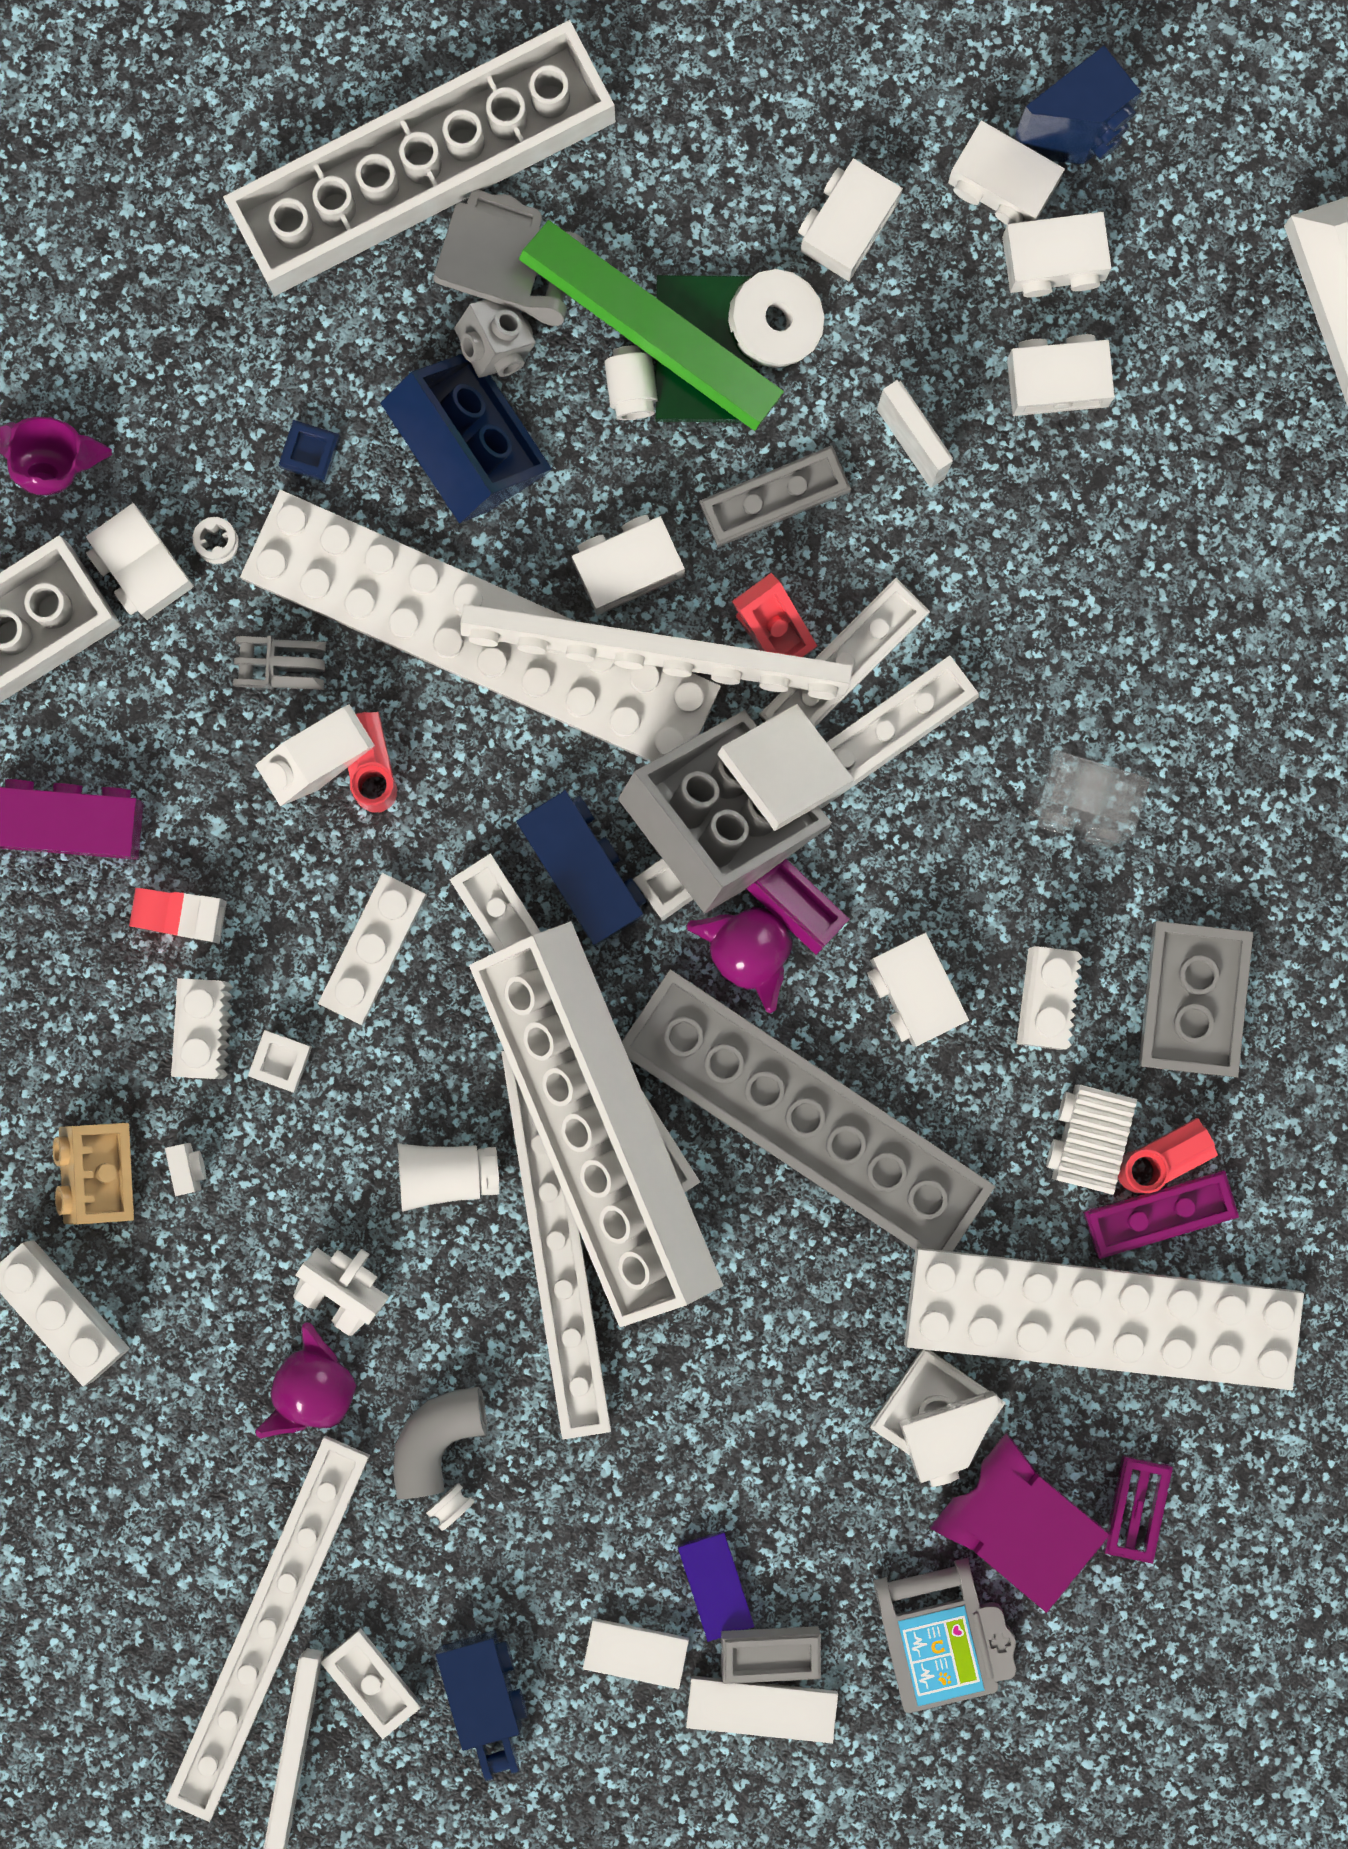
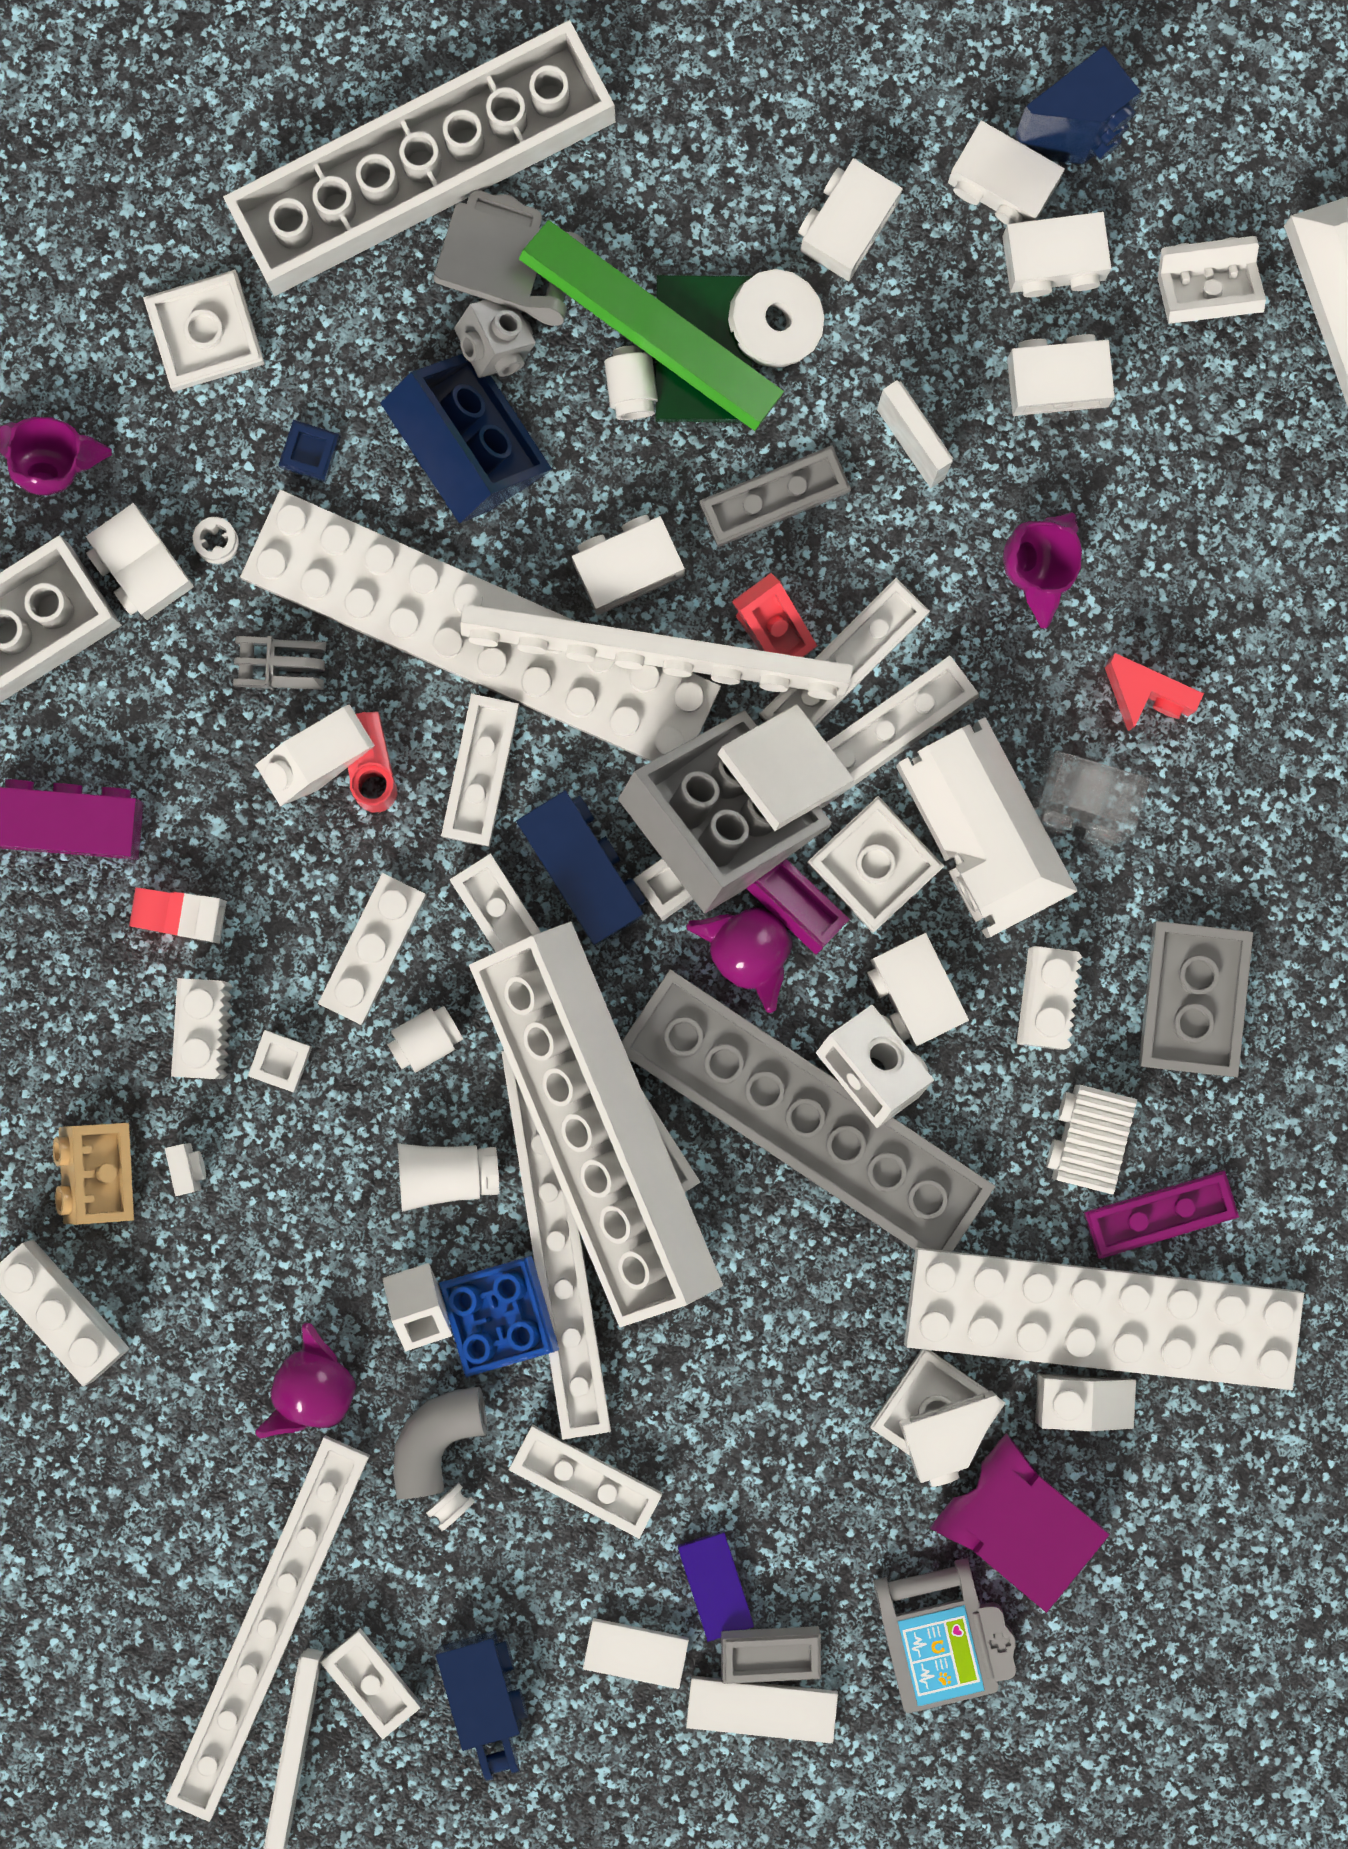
white hips [293,1248,389,1336] -> none
magenta tile [1103,1455,1173,1564] -> none
coral piece [1118,1118,1218,1193] -> none
none -> white tile [143,270,265,392]
none -> white brick [382,1263,452,1352]
none -> white brick [387,1006,463,1073]
none -> blue tile [439,1255,559,1377]
none -> white plate [441,694,520,847]
none -> white plate [509,1424,662,1539]
none -> white tile [807,796,944,933]
none -> white brick [816,1005,934,1128]
none -> white brick [896,717,1077,938]
none -> magenta piece [1003,512,1082,629]
none -> white slope [1035,1373,1136,1431]
none -> coral slope [1105,653,1204,731]
none -> white bracket [1158,236,1266,324]

